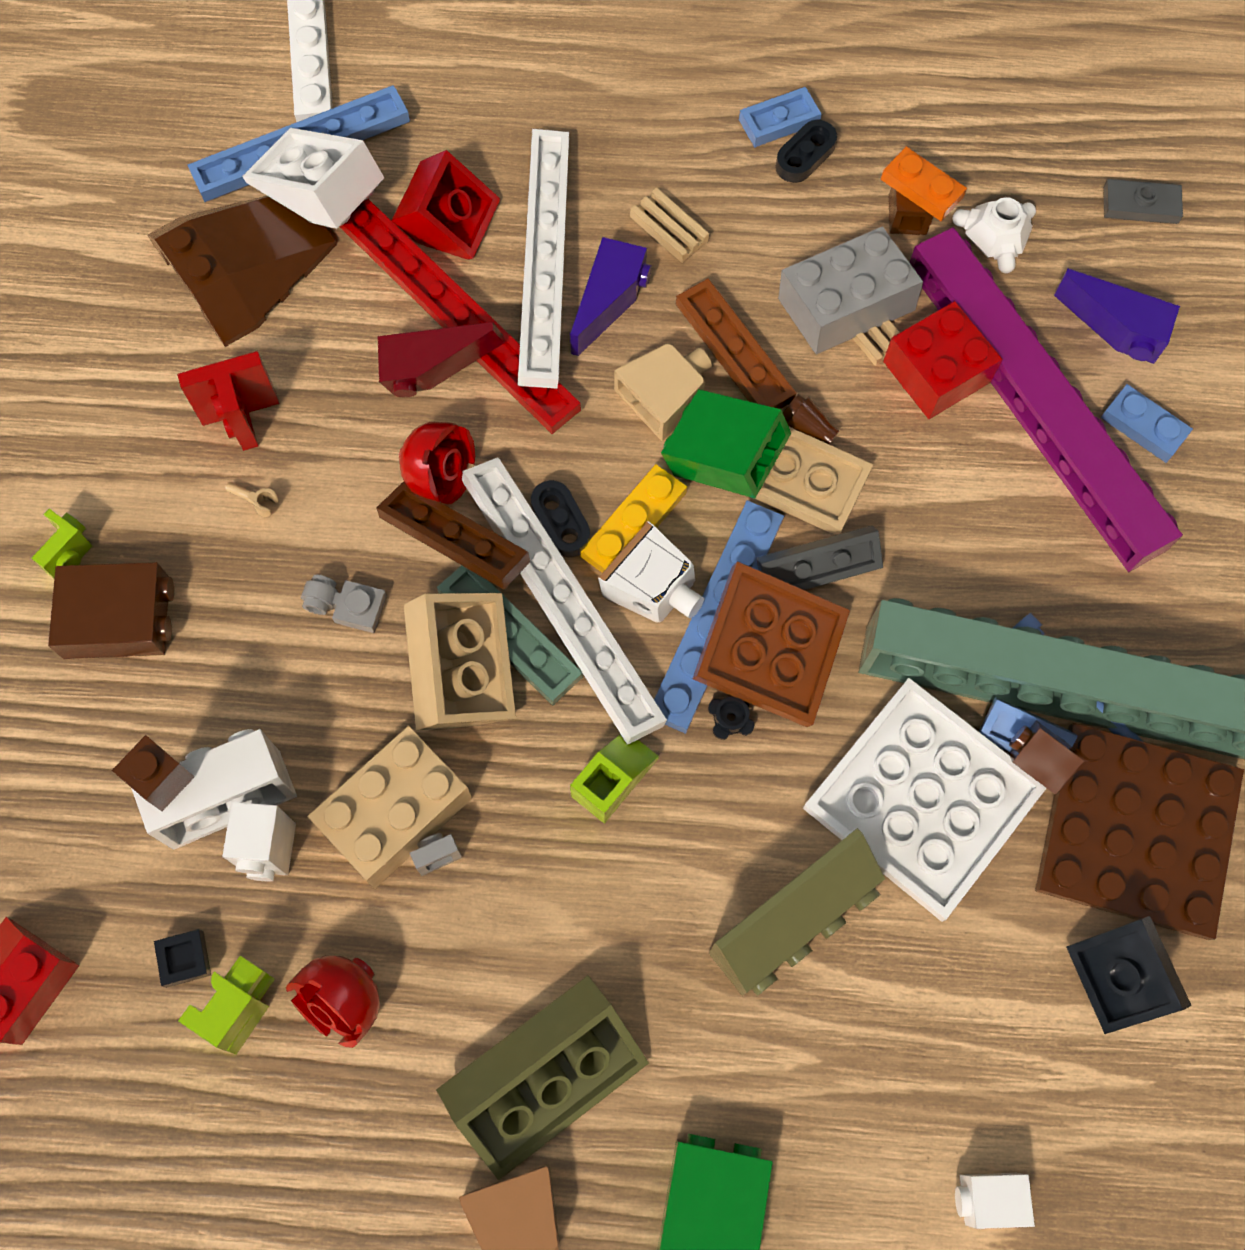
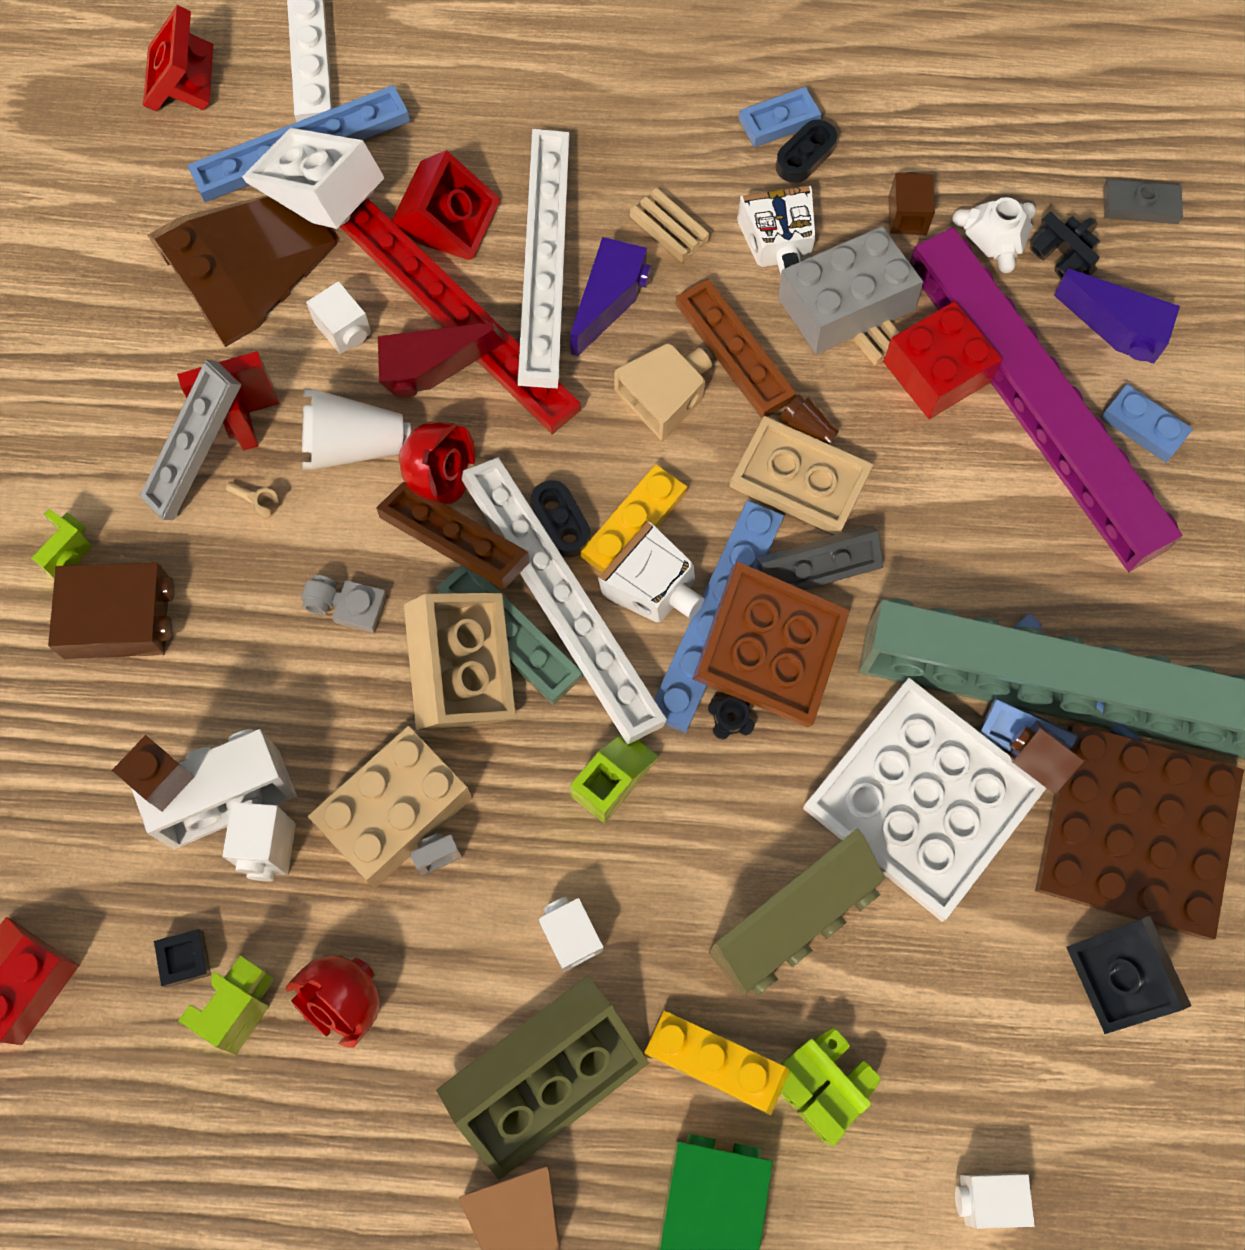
green brick [661,389,791,498] -> none
orange plate [880,146,967,221] -> none
none -> light grey tile [140,360,241,520]
none -> red bracket [143,5,214,112]
none -> white cone [302,388,411,470]
none -> white brick [306,281,372,354]
none -> white brick [538,897,603,973]
none -> yellow plate [644,1010,790,1116]
none -> white torso [737,185,815,275]
none -> lime hips [780,1027,882,1147]
none -> black hips [1030,211,1100,279]

